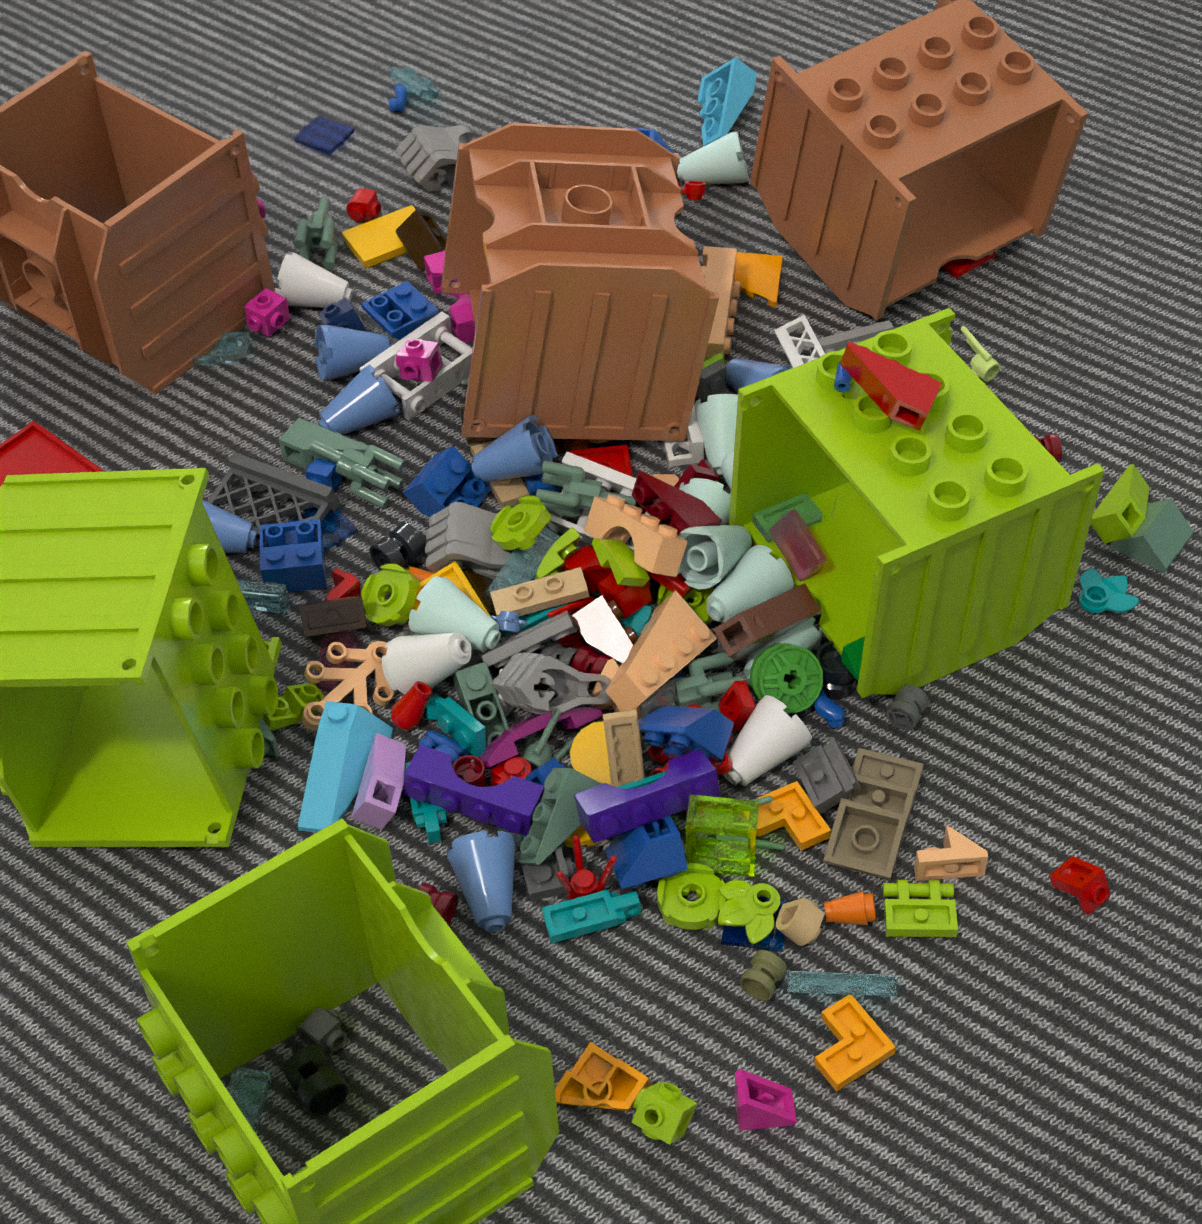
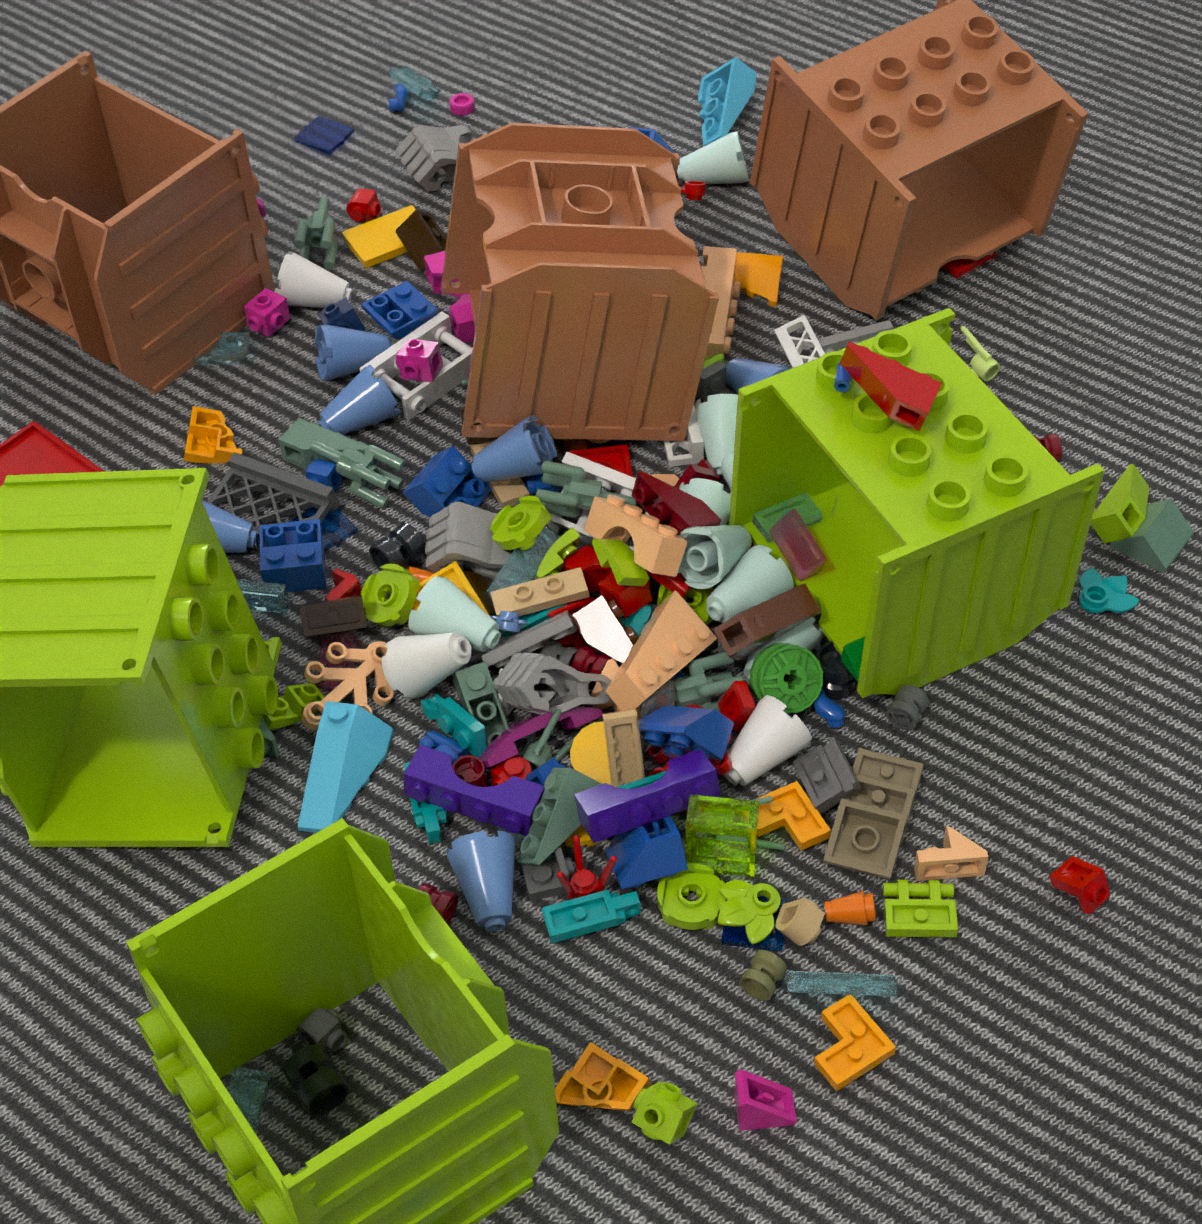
lavender slope [351,733,406,830] -> none
red cone [391,681,432,730] -> none
none -> light orange slope [183,406,242,463]
none -> dark pink tile [449,93,475,116]

